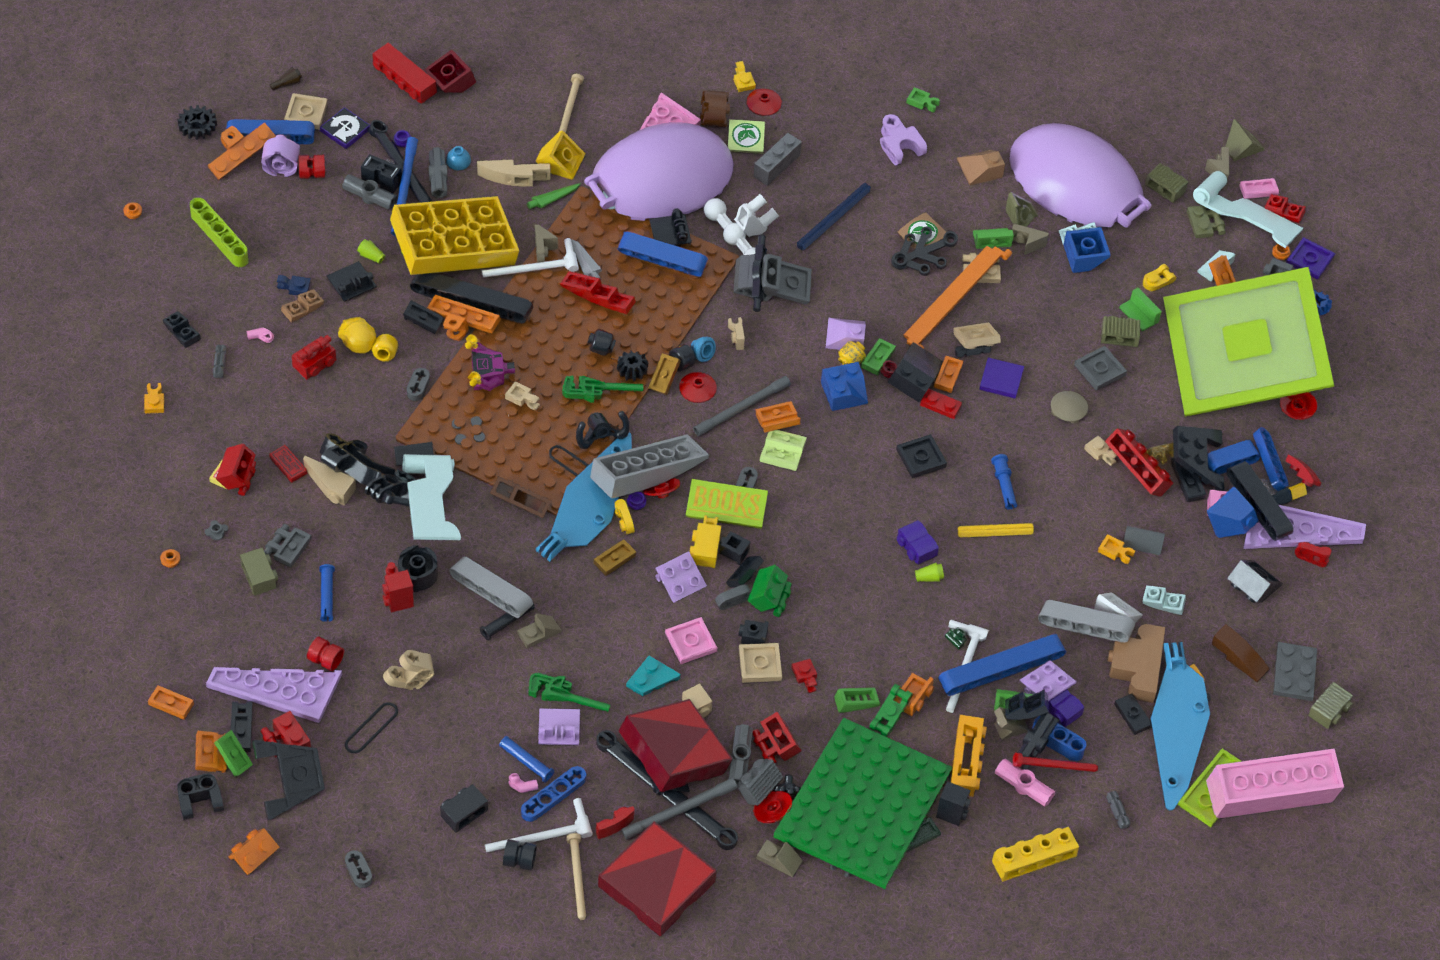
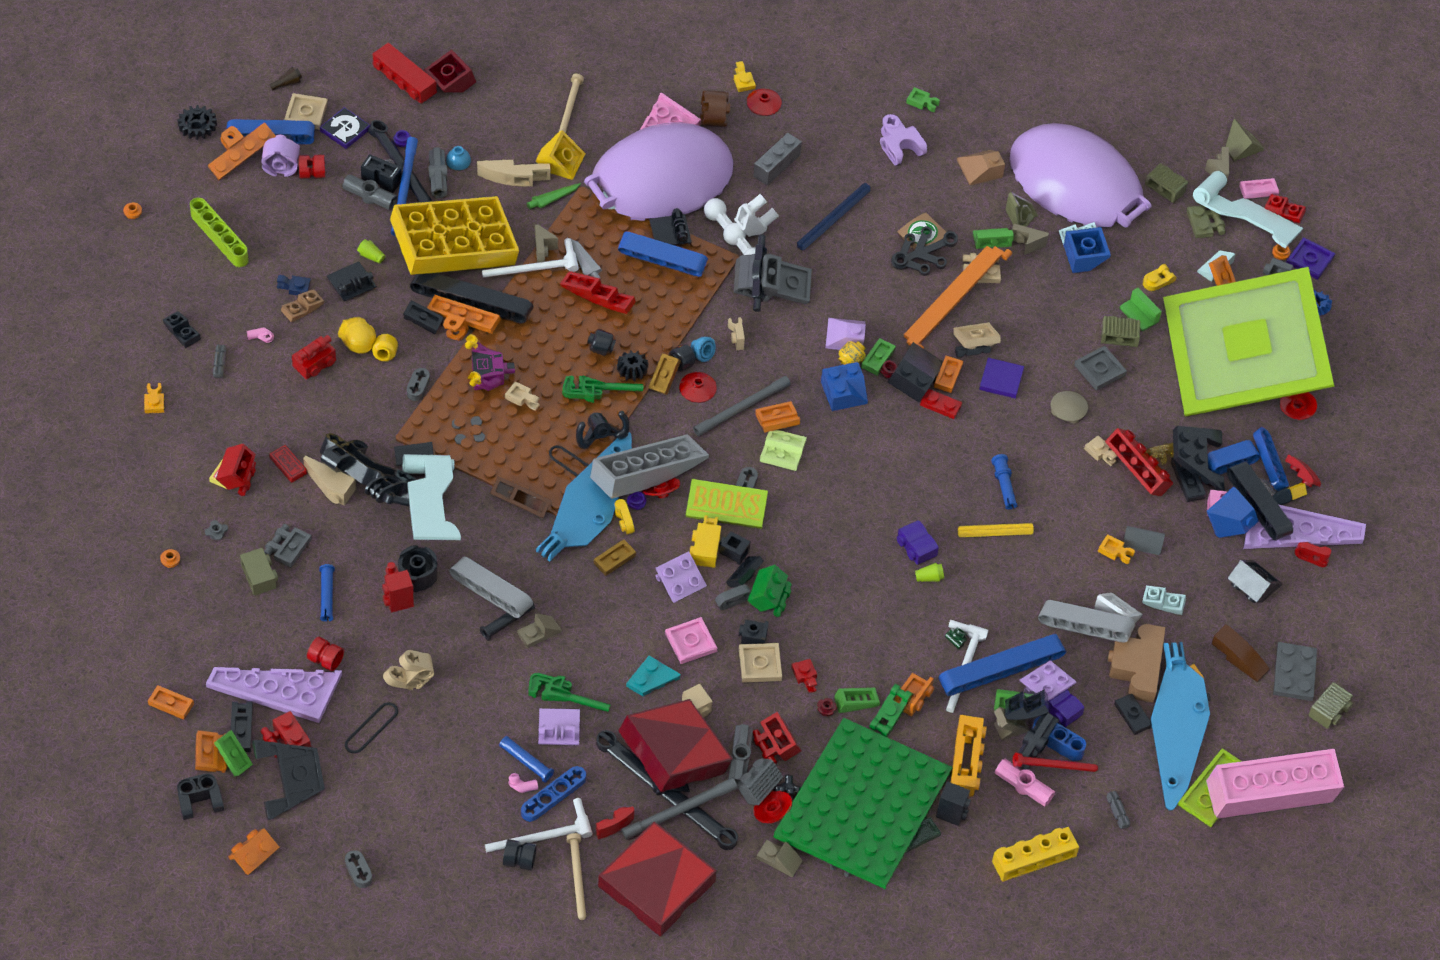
black brick [440,784,488,833] -> none
slope [728,119,765,154] -> none
black plate [896,434,947,478] -> none
none -> dark red plate [817,698,837,716]

